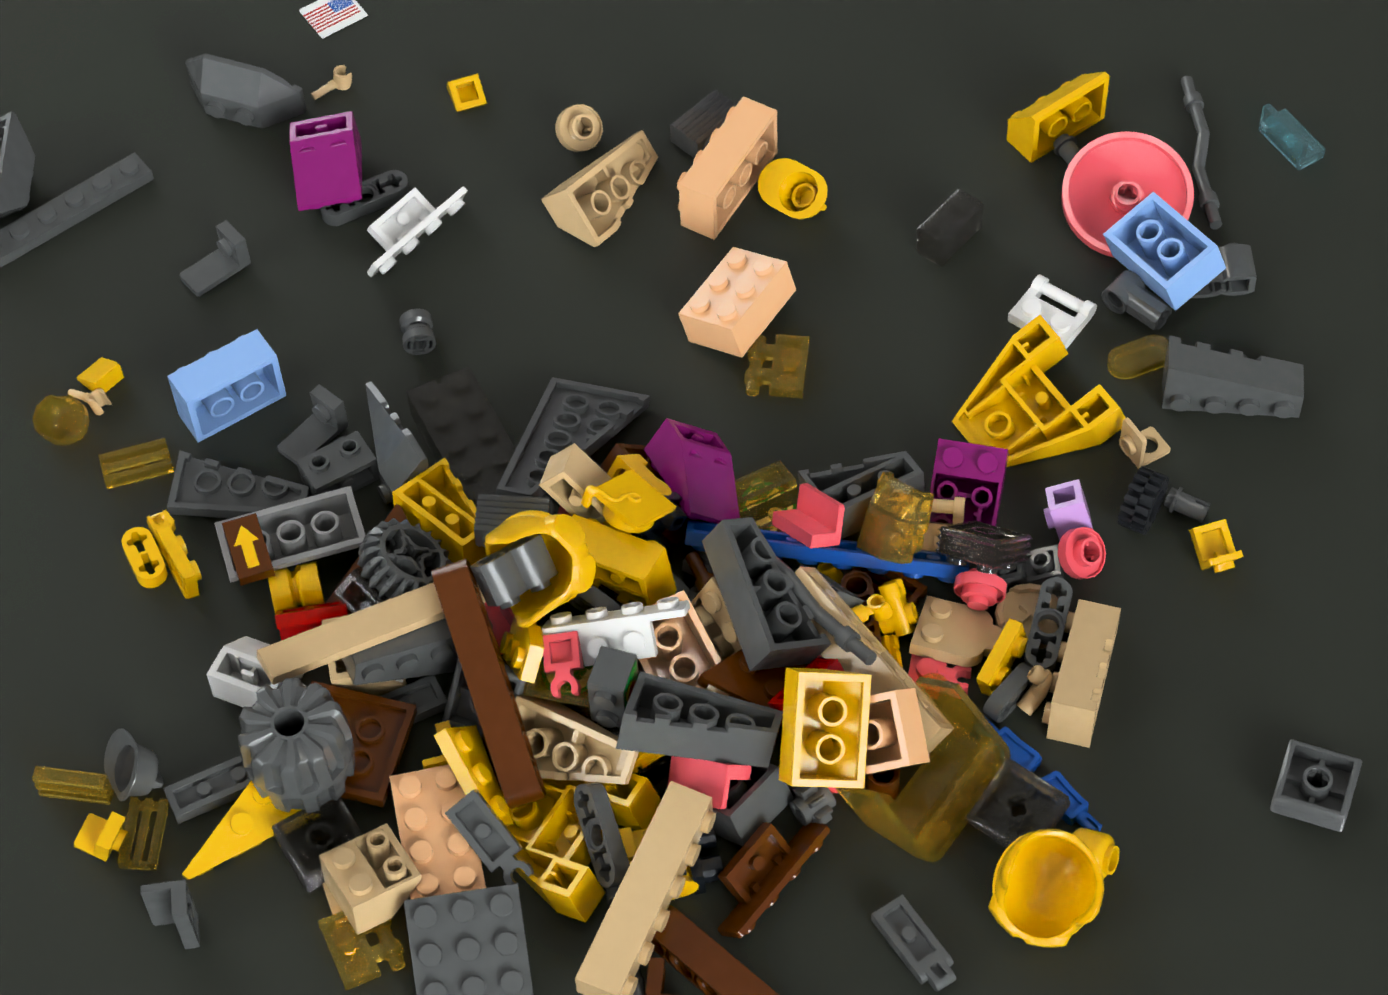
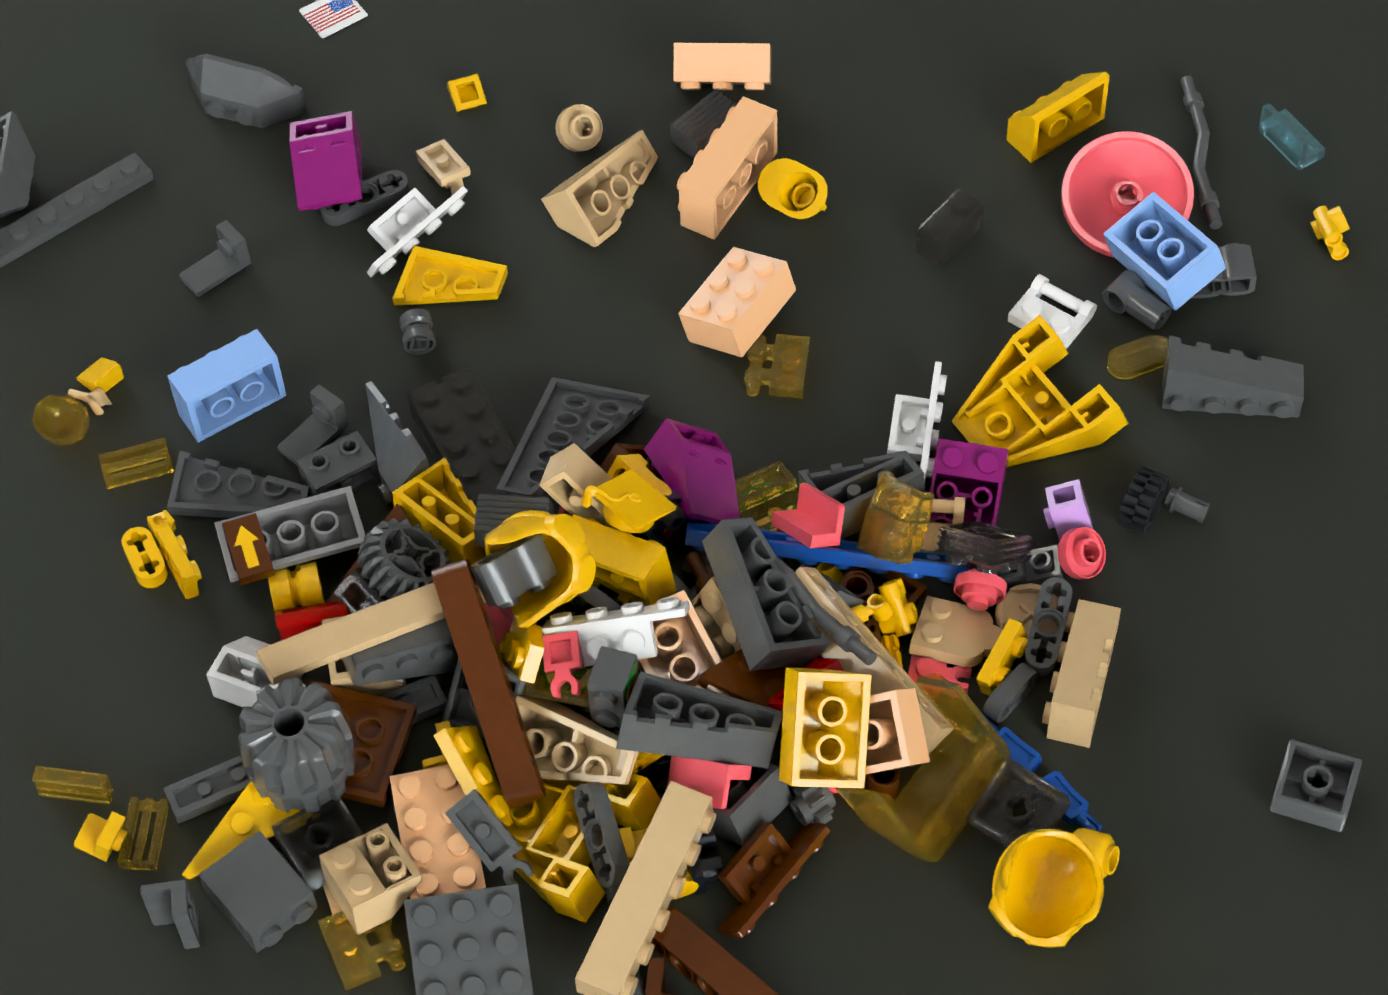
dark grey piece [104,728,164,802] -> none
tan hand [311,65,352,100] -> none
dark grey hinge [871,894,957,992] -> none
tan arm [1016,665,1054,716] -> none
dark grey pin [1053,134,1080,166] -> none
tan bracket [1119,417,1170,469] -> none
yellow bracket [1189,519,1244,573] -> none
none -> dark grey brick [199,830,318,953]
none -> yellow wing [392,246,508,306]
none -> tan plate [416,139,471,195]
none -> light nougat brick [674,43,771,90]
none -> white bracket [887,361,947,484]
none -> yellow plate [1310,206,1350,260]

